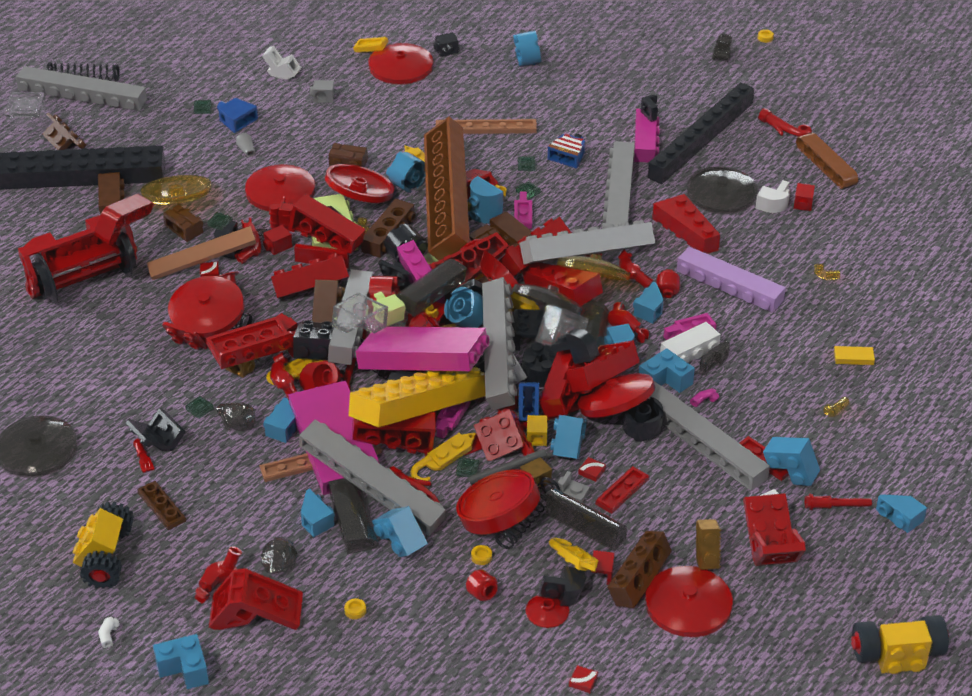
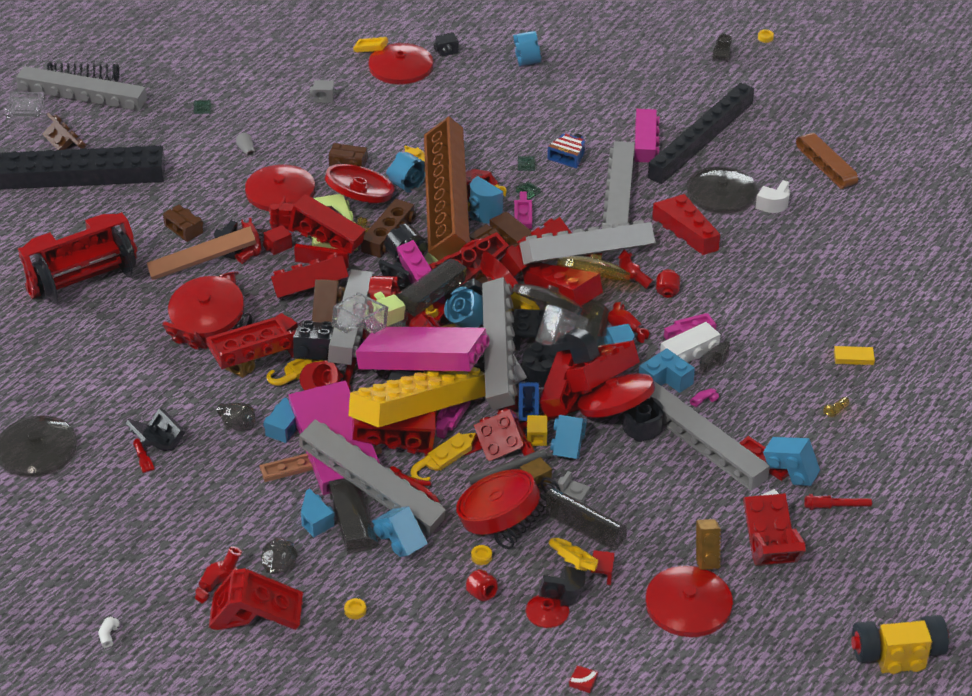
brick [73,502,134,589] -> none
red beam [94,194,154,245] -> none
reddish brown brick [98,172,125,215] -> none
reddish brown tile [137,481,186,530] -> none
clear yellow dish [140,175,212,205] -> none
dark azure brick [153,634,209,689] -> none
clear green tile [185,396,214,419] -> none
red tile [200,261,219,277] -> none
clear green tile [207,212,232,230] -> none
blue torso [217,98,258,133] -> none
white brick [262,45,301,80] -> none
red arm [270,352,298,400] -> none
nougat tile [436,119,537,134] -> none
clear green tile [456,457,479,477] -> none
red tile [578,457,606,482] -> none
red tile [595,466,649,514] -> none
reddish brown brick [607,531,672,608] -> none
dark azure slope [633,282,663,323] -> none
black bracket [640,94,658,122] -> none
lavender brick [677,247,786,312] -> none
red plant [758,108,812,137] -> none
red brick [793,183,815,211] -> none
clear yellow arm [813,263,840,280] -> none
dark azure slope [876,494,927,533] -> none

